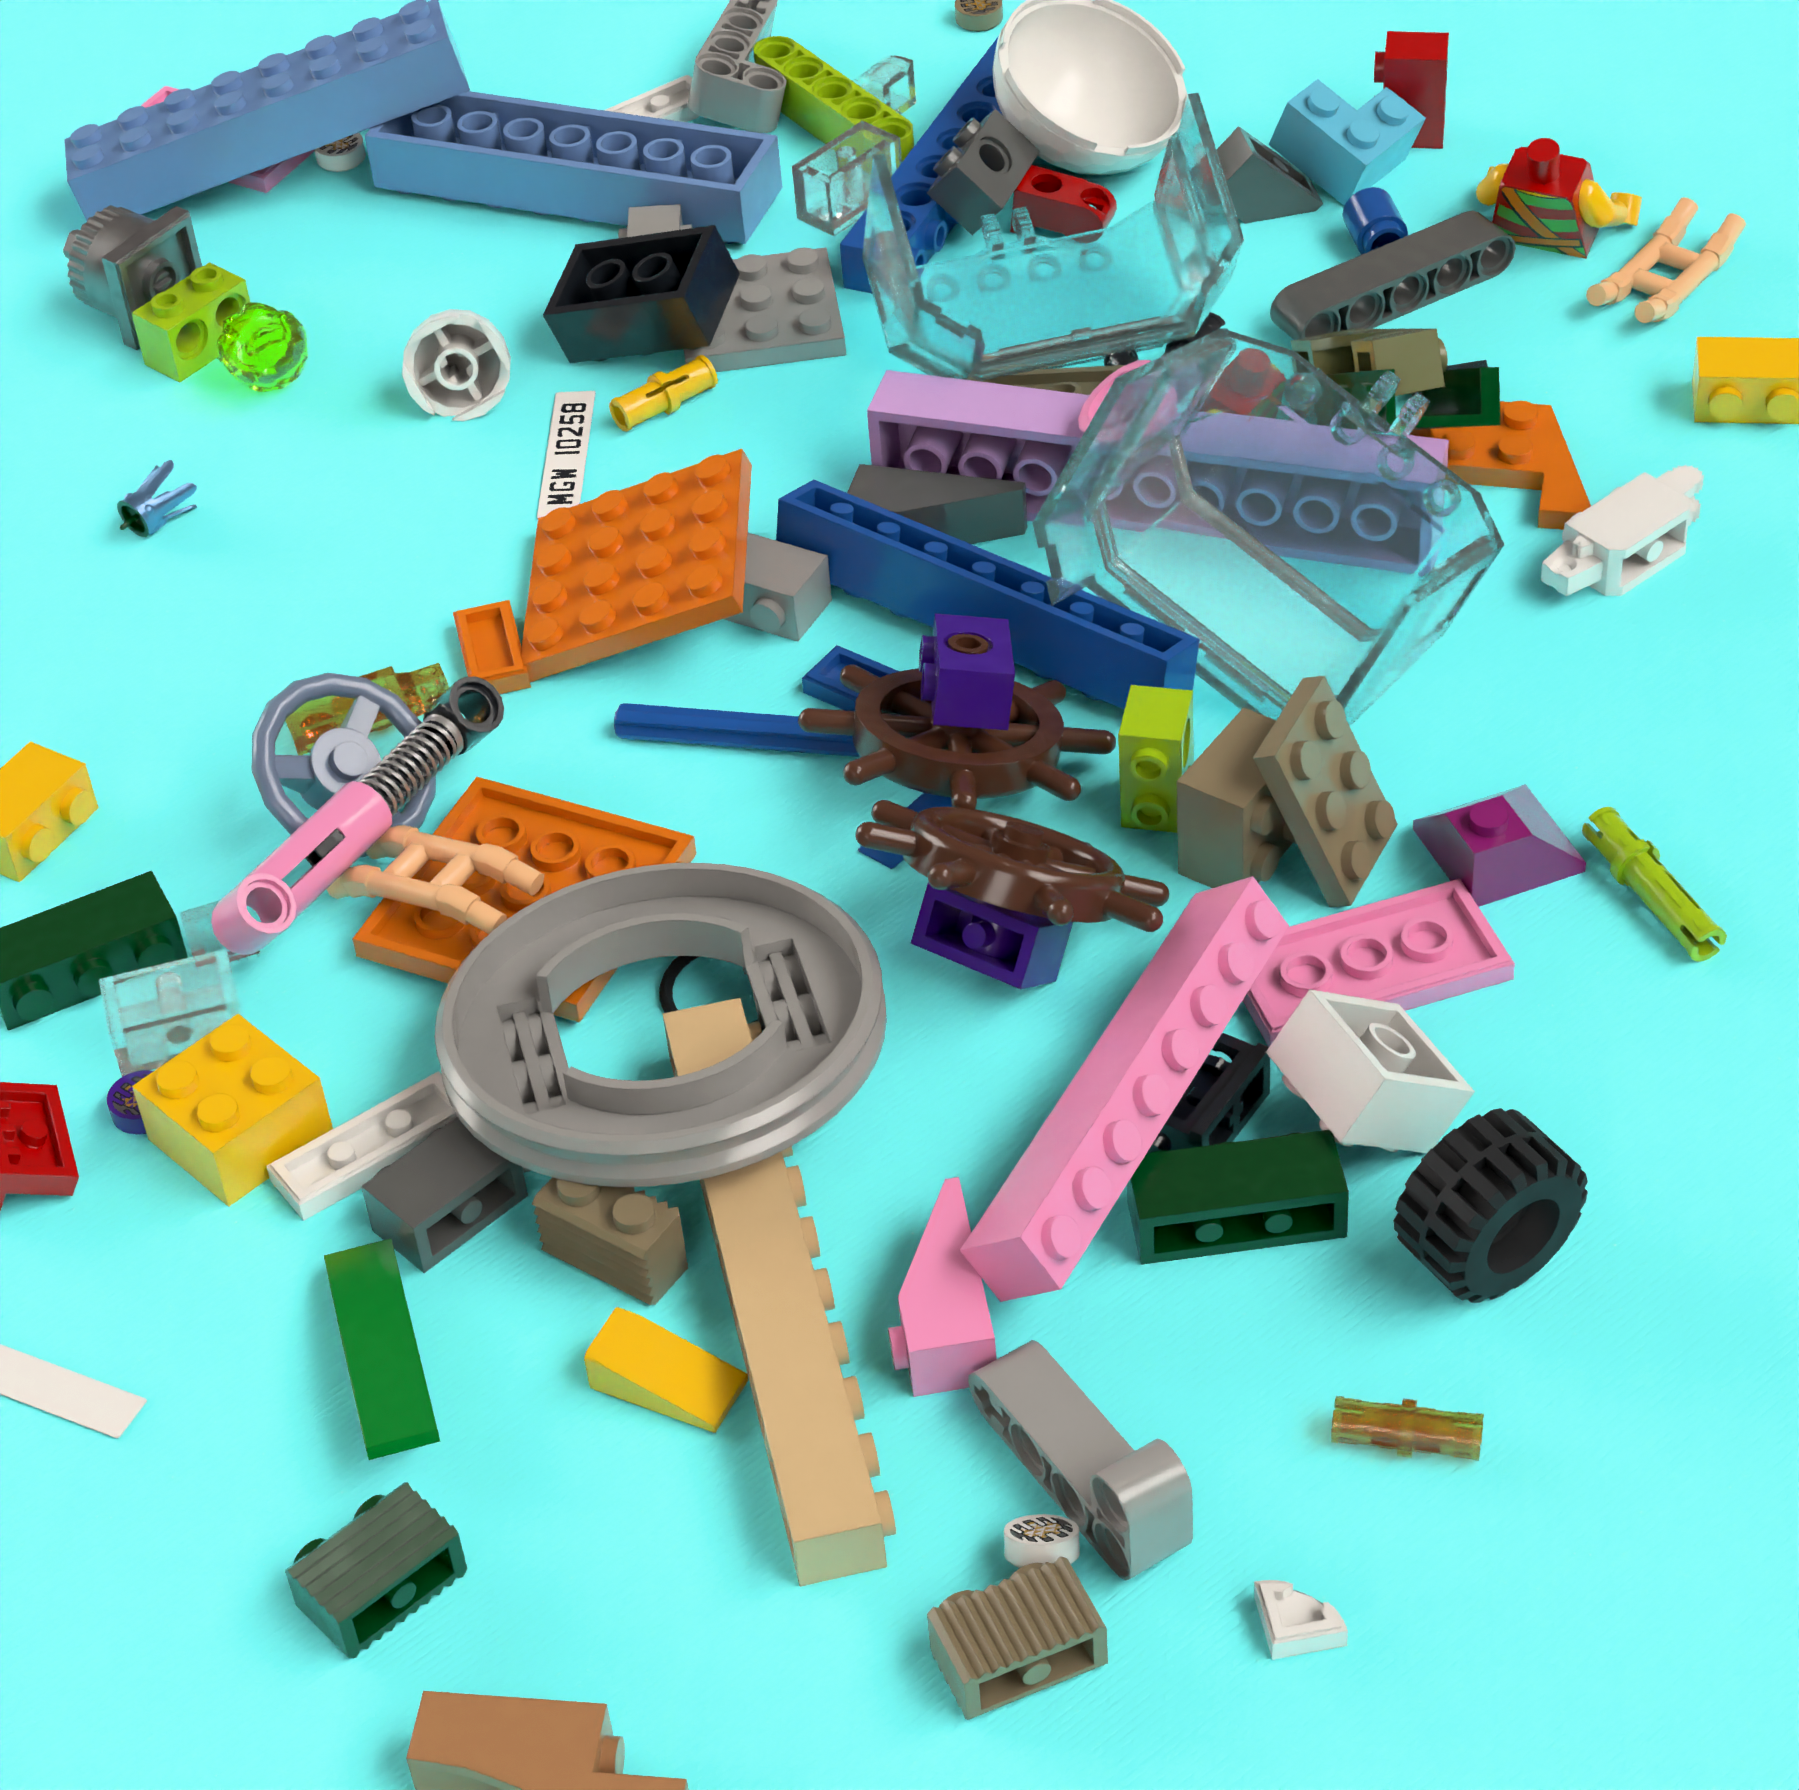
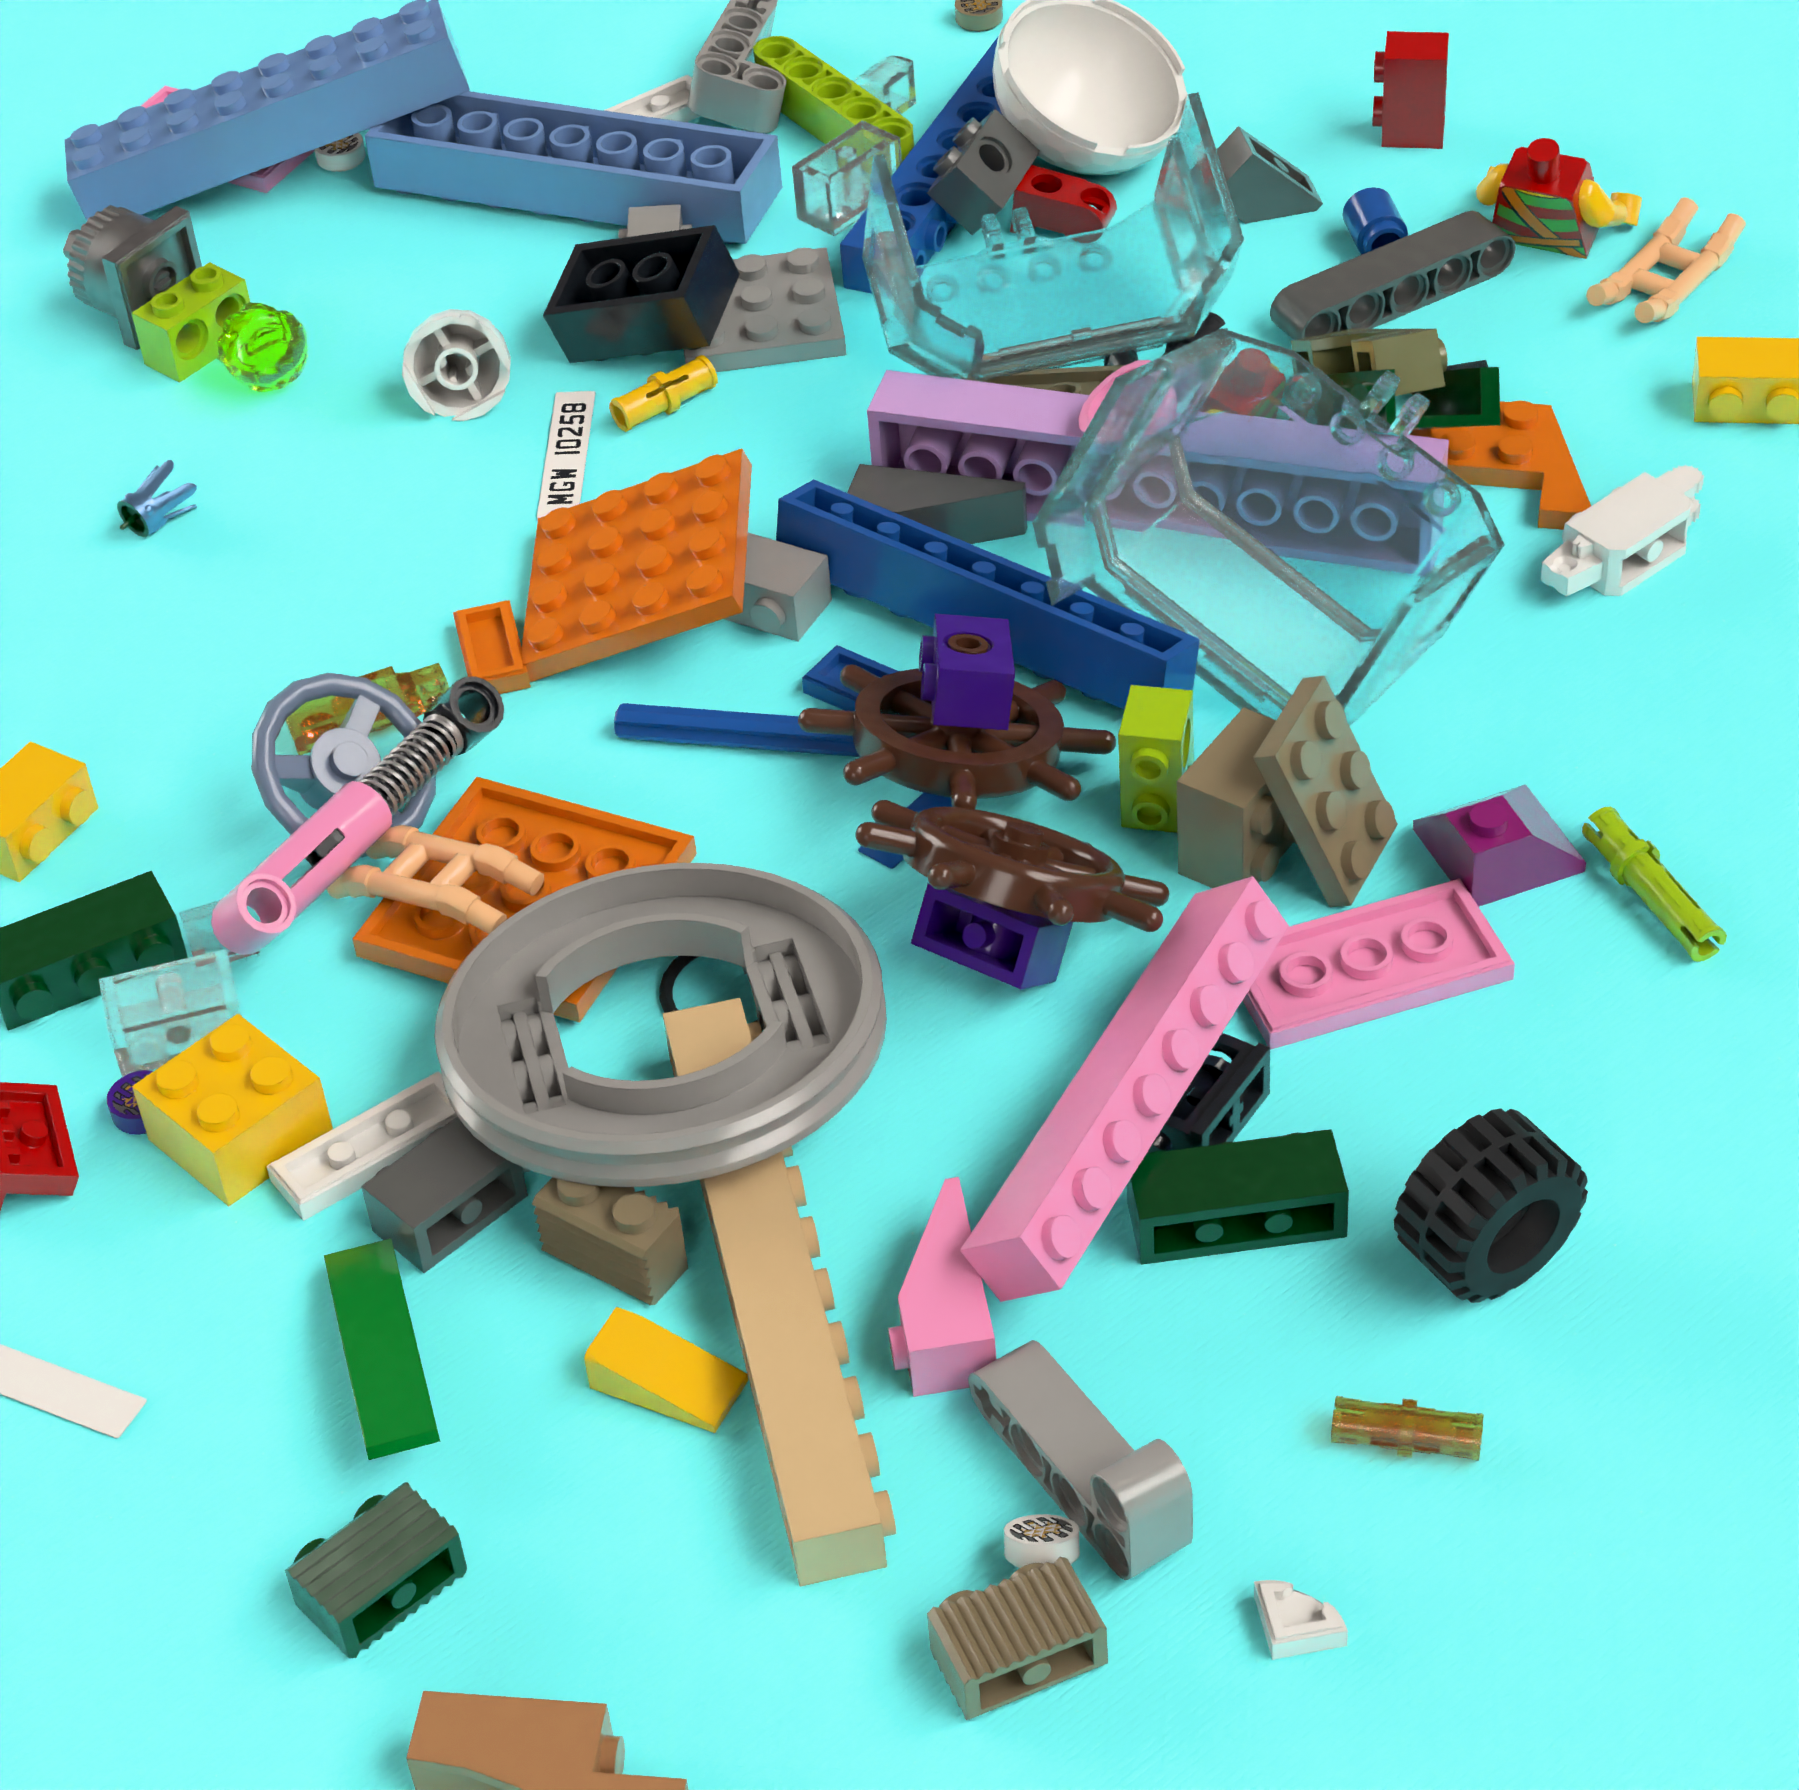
white brick [1266,989,1475,1153] -> none
medium azure brick [1268,79,1426,206] -> none

